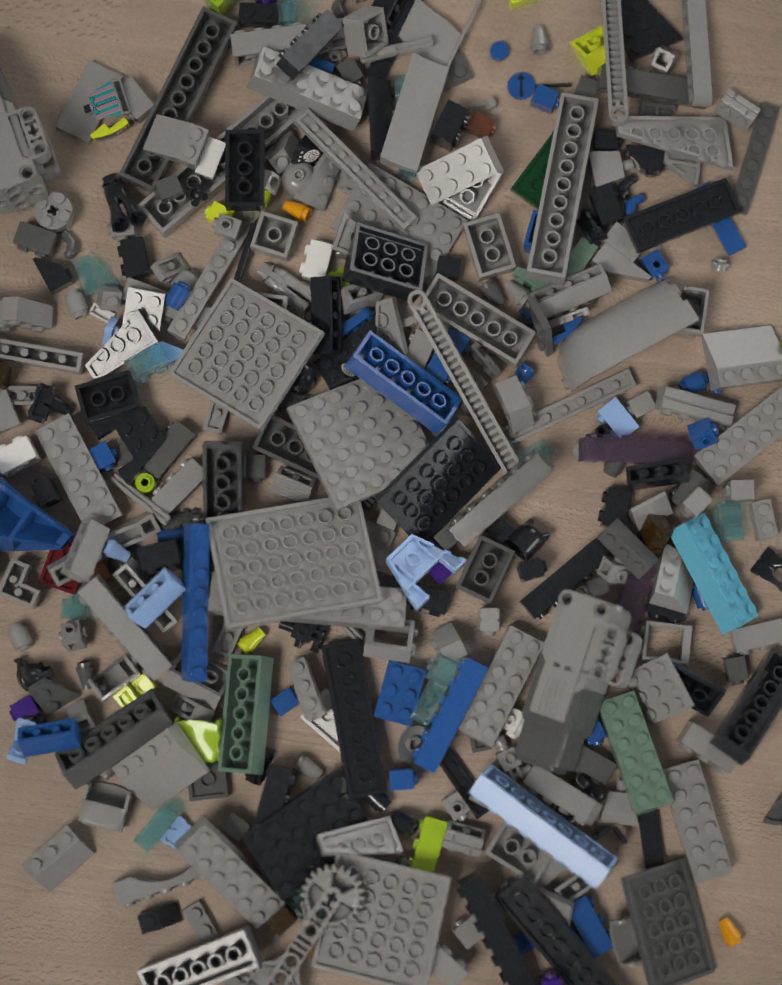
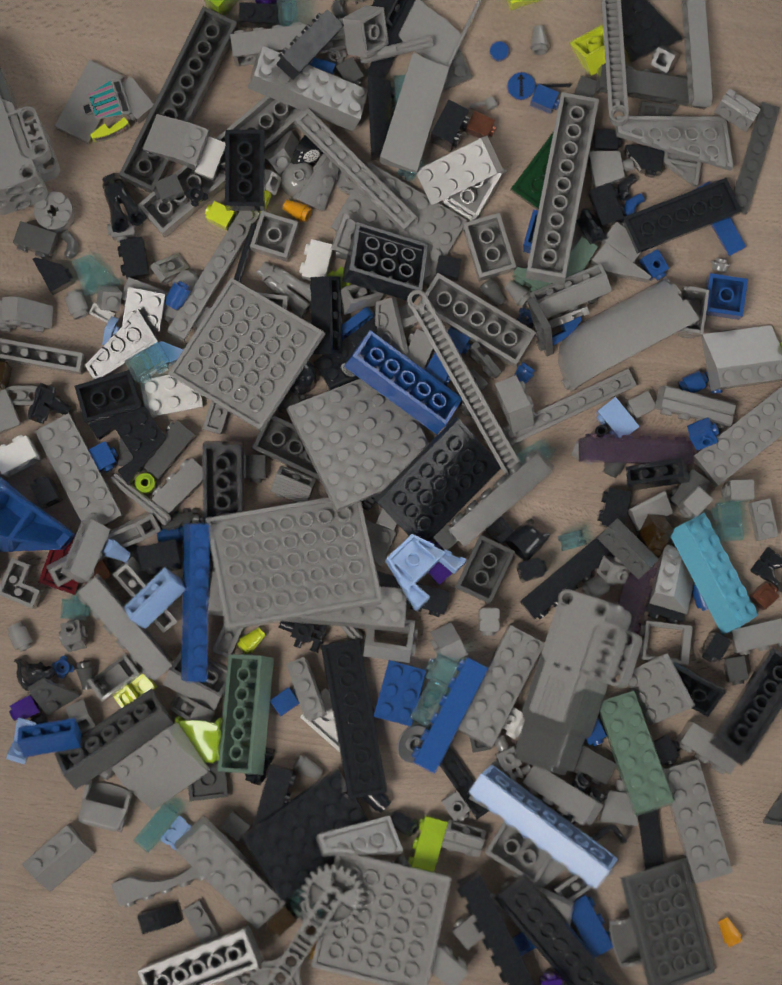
light grey brick [212,213,242,242] -> none
blue brick [389,767,418,791] -> none
none -> blue plate [51,656,74,679]
none -> white plate [140,375,204,417]
none -> clear light blue wheel [557,529,587,552]
none -> black brick [653,735,680,766]
none -> black brick [699,632,732,663]
none -> blue brick [705,273,748,320]
none -> copper brick [749,583,780,610]

